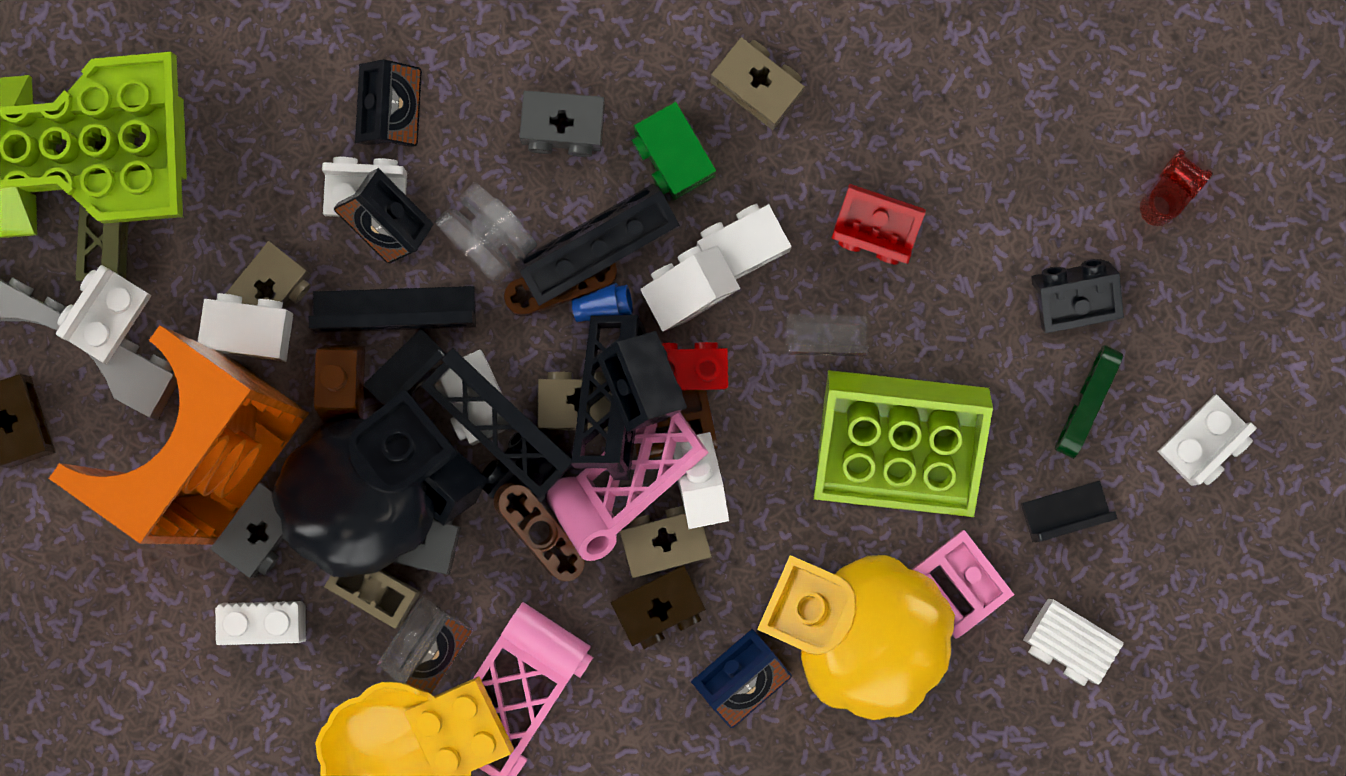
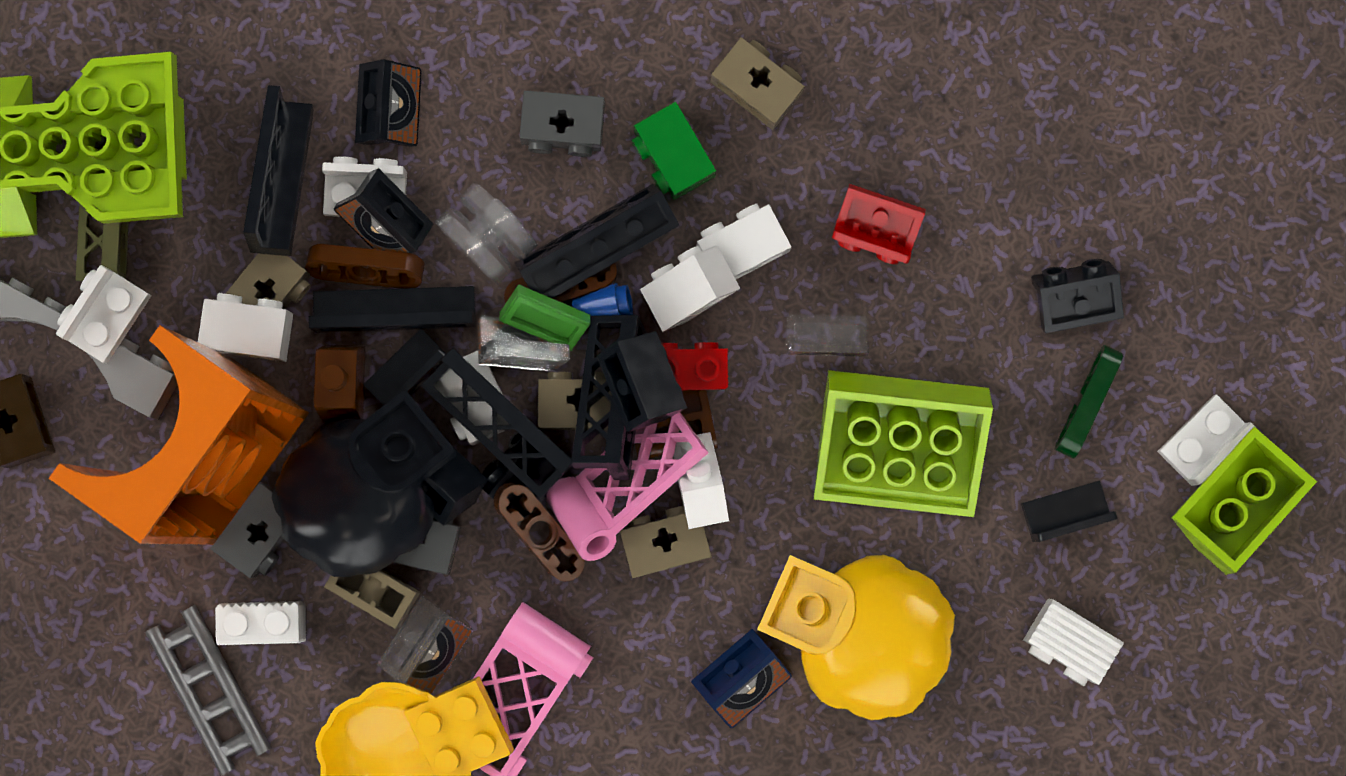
dark brown brick [610,565,706,649] -> none
bright pink plate [911,530,1015,639] -> none
clear red piece [1140,148,1213,226] -> none
none -> flat silver bar [145,605,271,776]
none -> black fence [243,85,314,256]
none -> reddish brown beam [305,244,425,288]
none -> clear panel [477,316,570,371]
none -> bright green tile [499,284,590,351]
none -> lime slope [1171,427,1317,575]

